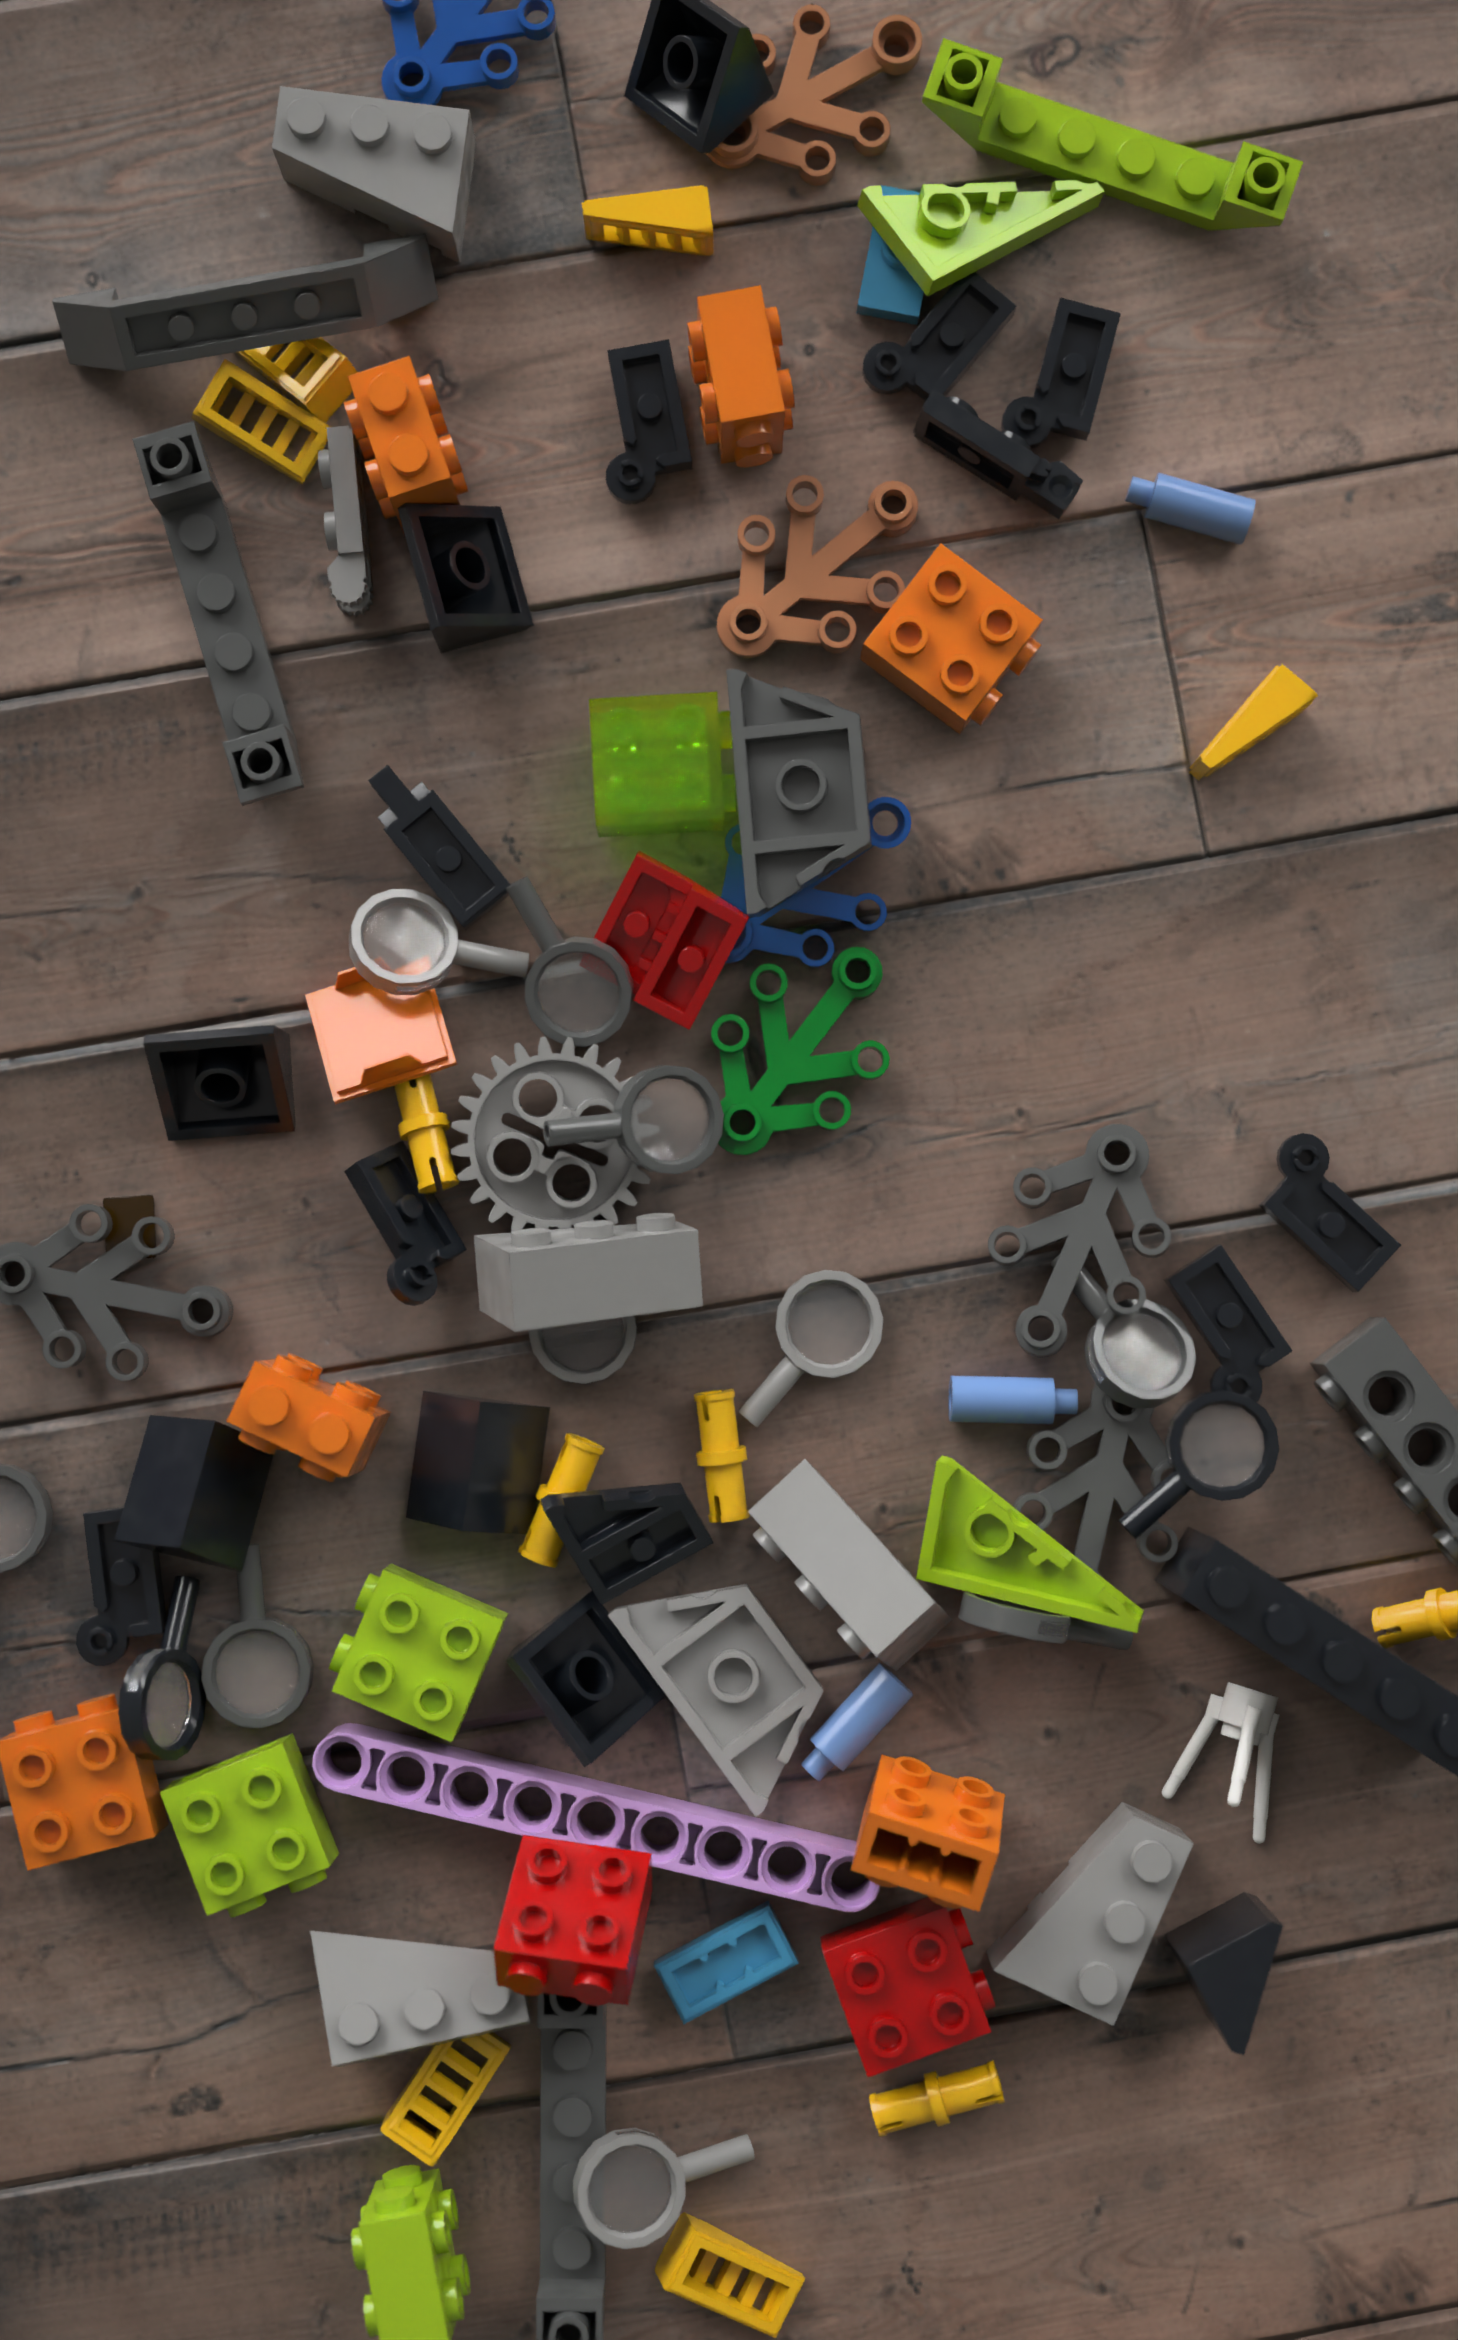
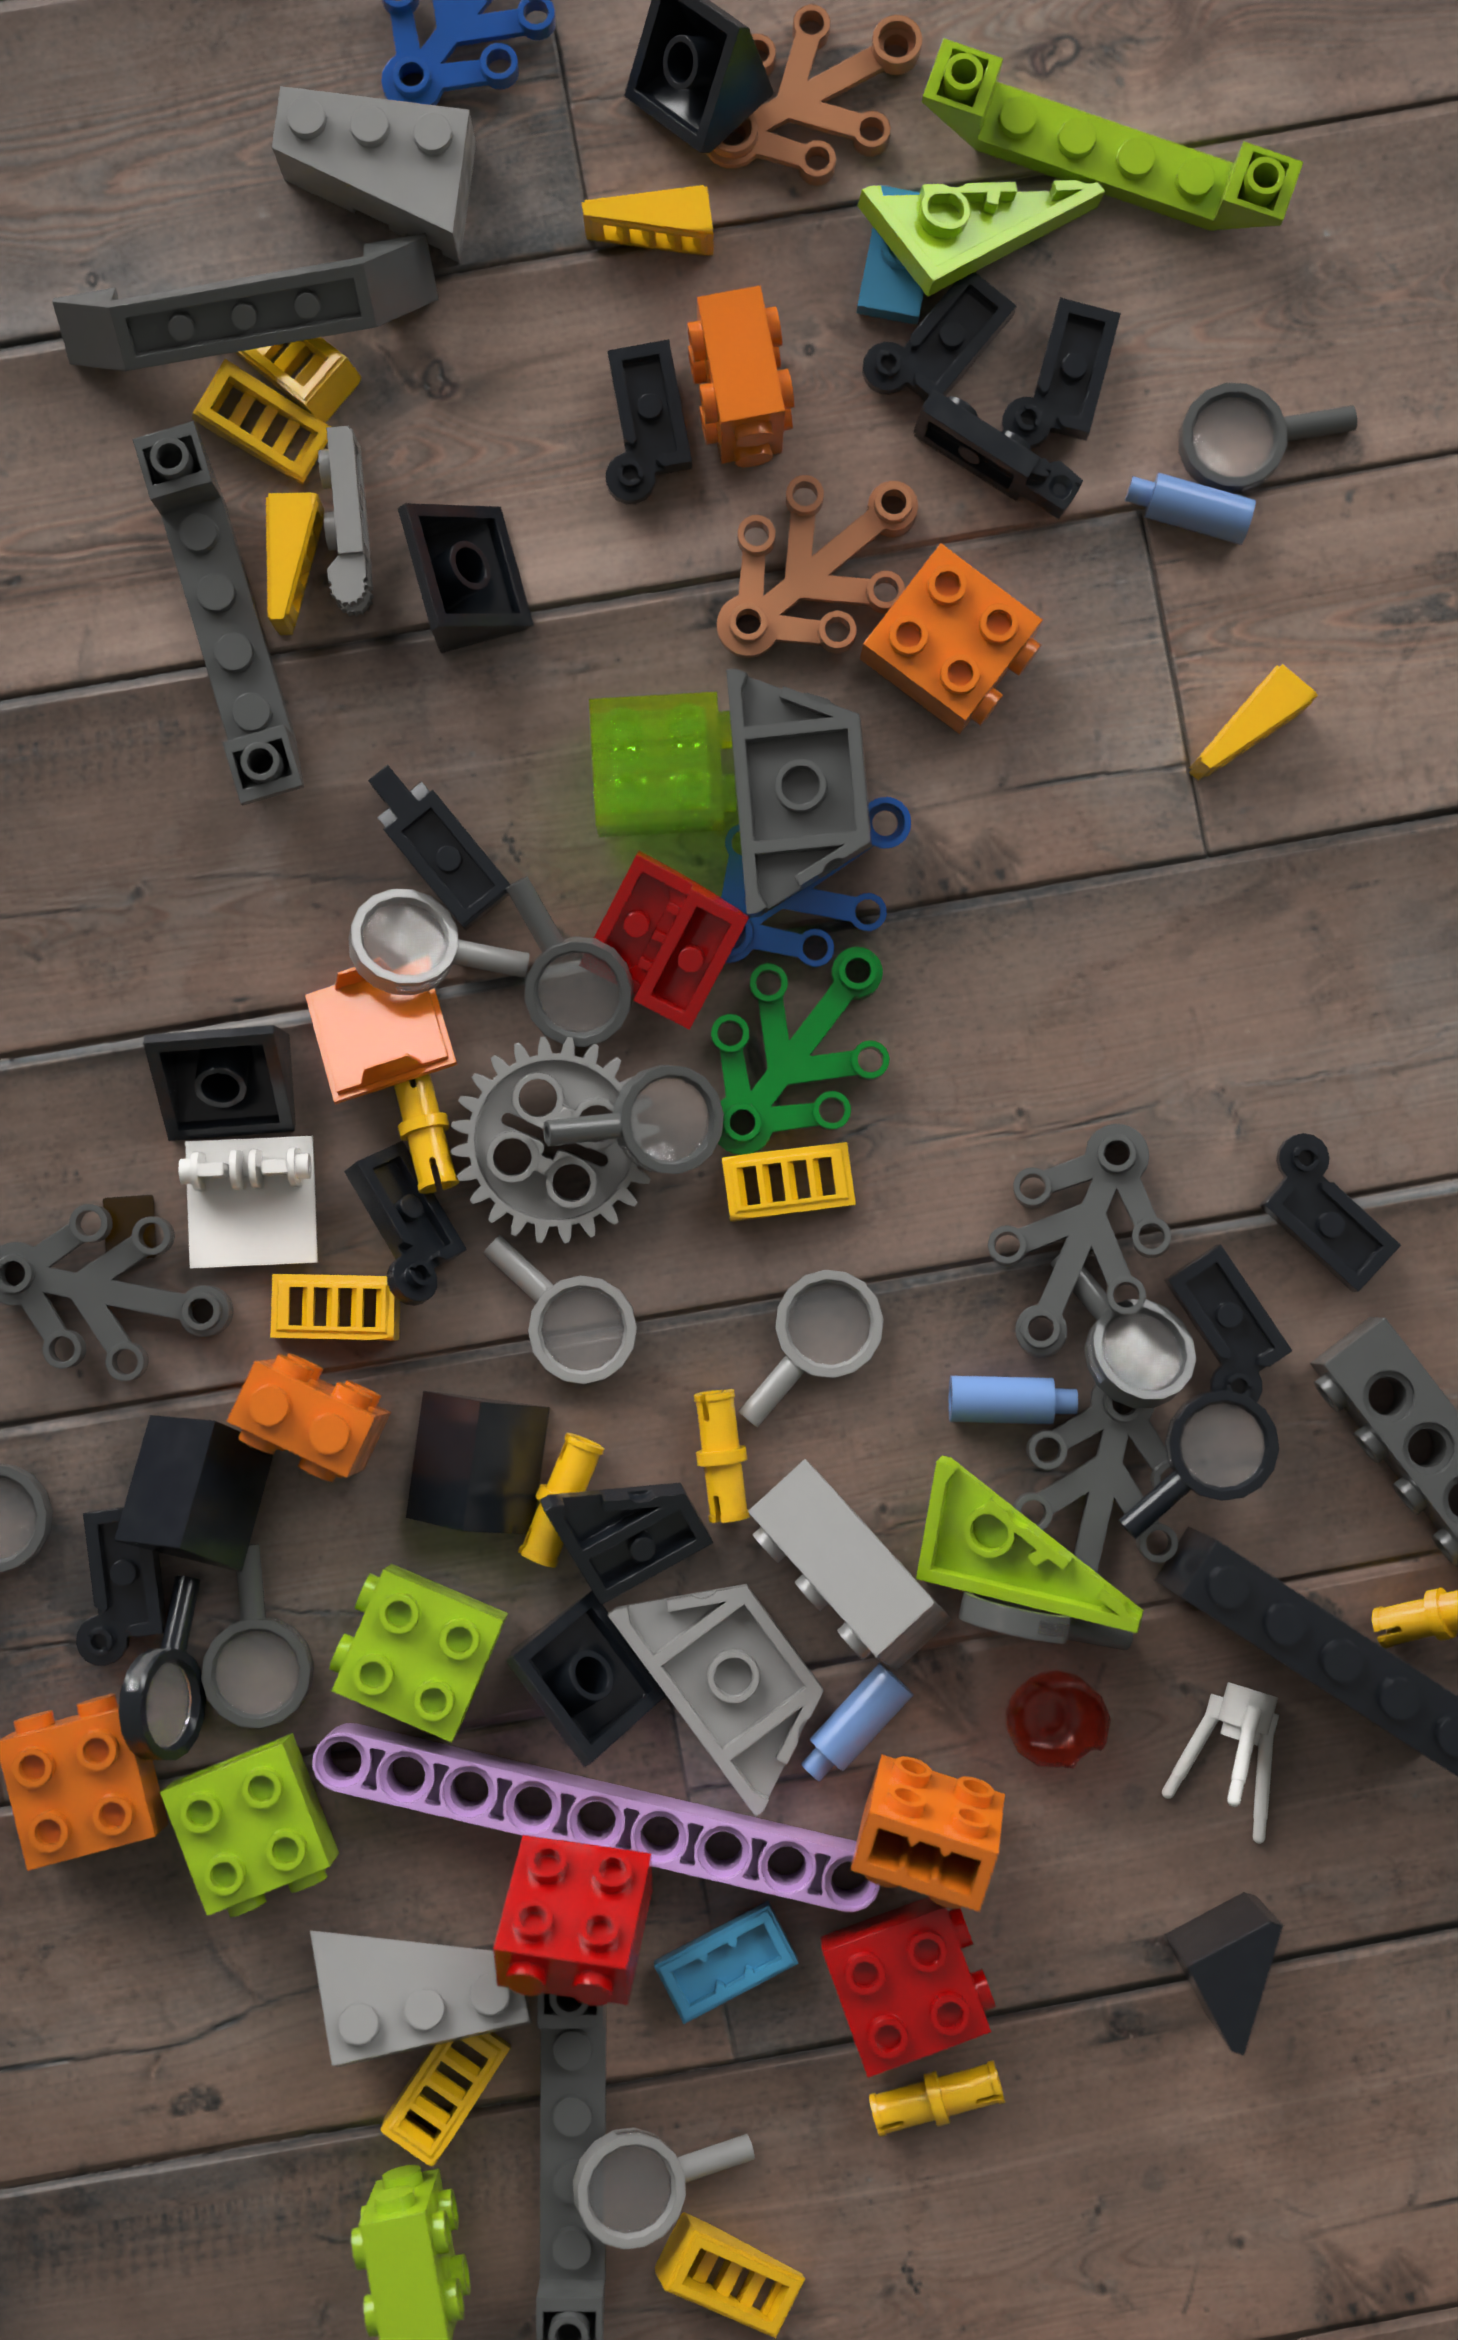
orange brick [343,356,469,536] -> none
light grey wedge [474,1213,703,1332] -> none
light grey wedge [986,1802,1194,2026] -> none
none -> white hinge [179,1136,318,1268]
none -> yellow slope [266,492,324,635]
none -> yellow slope [270,1274,400,1341]
none -> yellow slope [722,1142,856,1222]
none -> clear red hair [1005,1669,1111,1769]
none -> piece [1178,383,1357,494]

